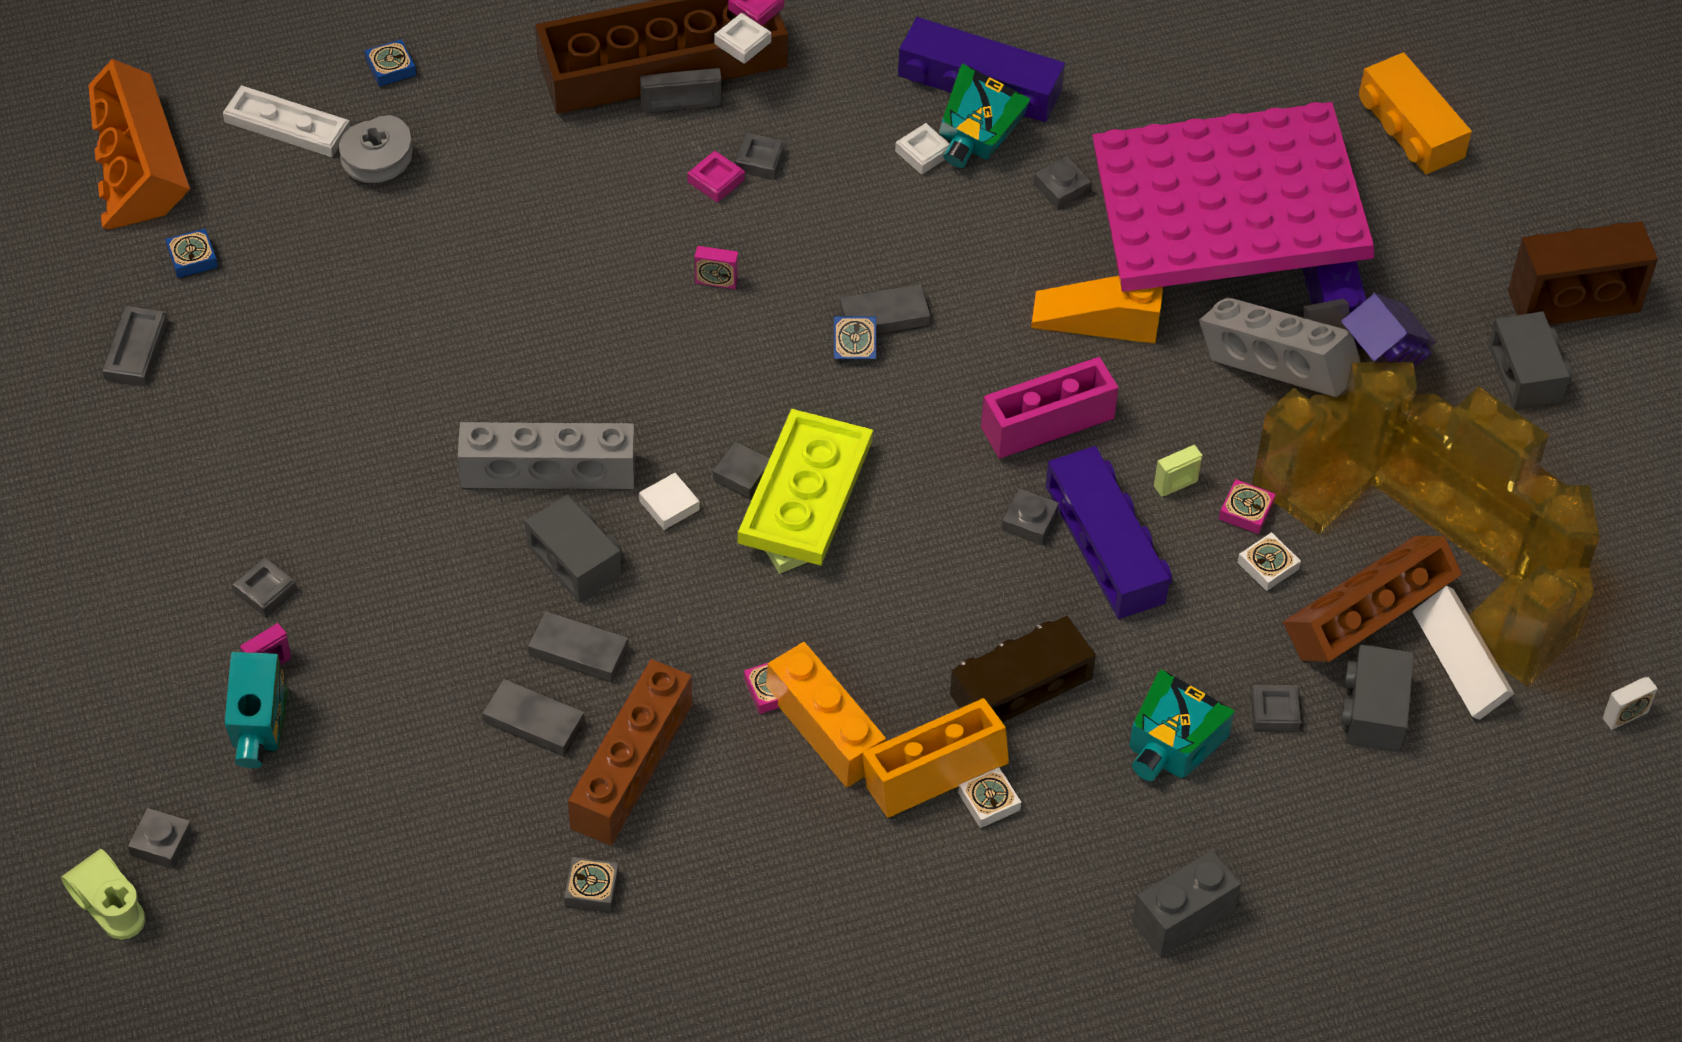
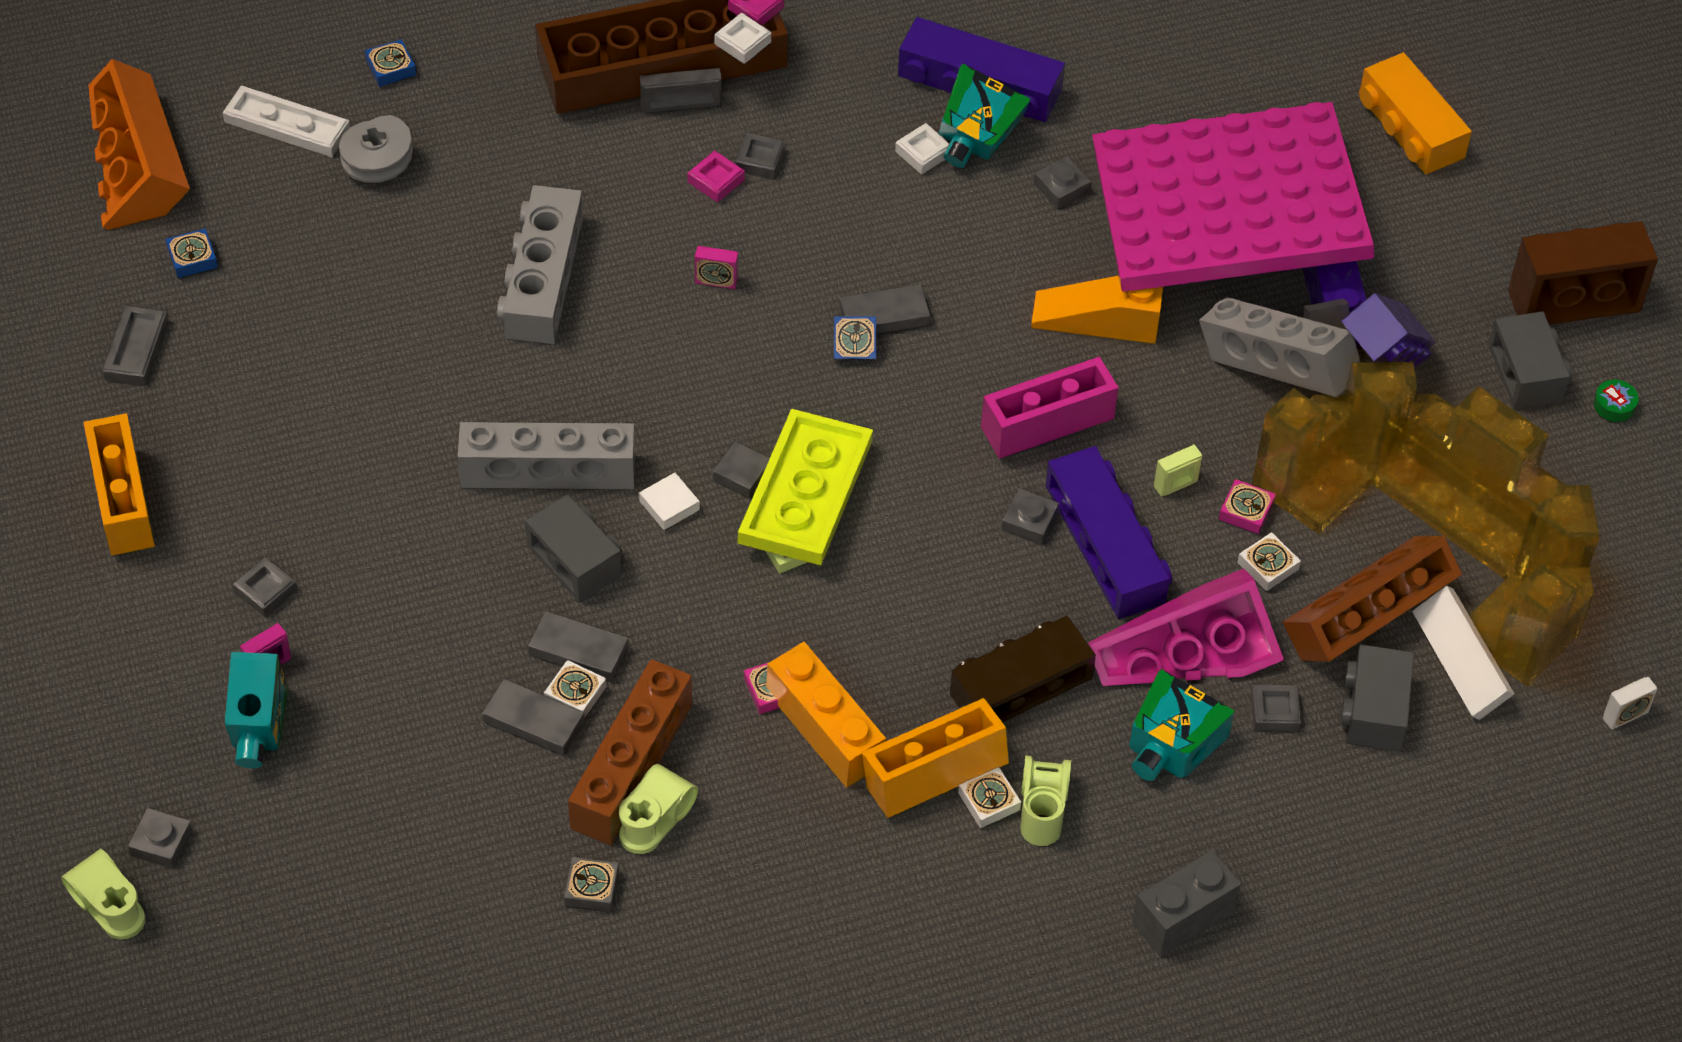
none -> light orange brick [83,413,155,556]
none -> light grey brick [497,185,583,344]
none -> tile [544,660,606,717]
none -> yellowish green piece [619,764,698,854]
none -> yellowish green piece [1020,755,1071,846]
none -> dark pink wedge [1088,568,1284,686]
none -> green tile [1593,379,1639,422]

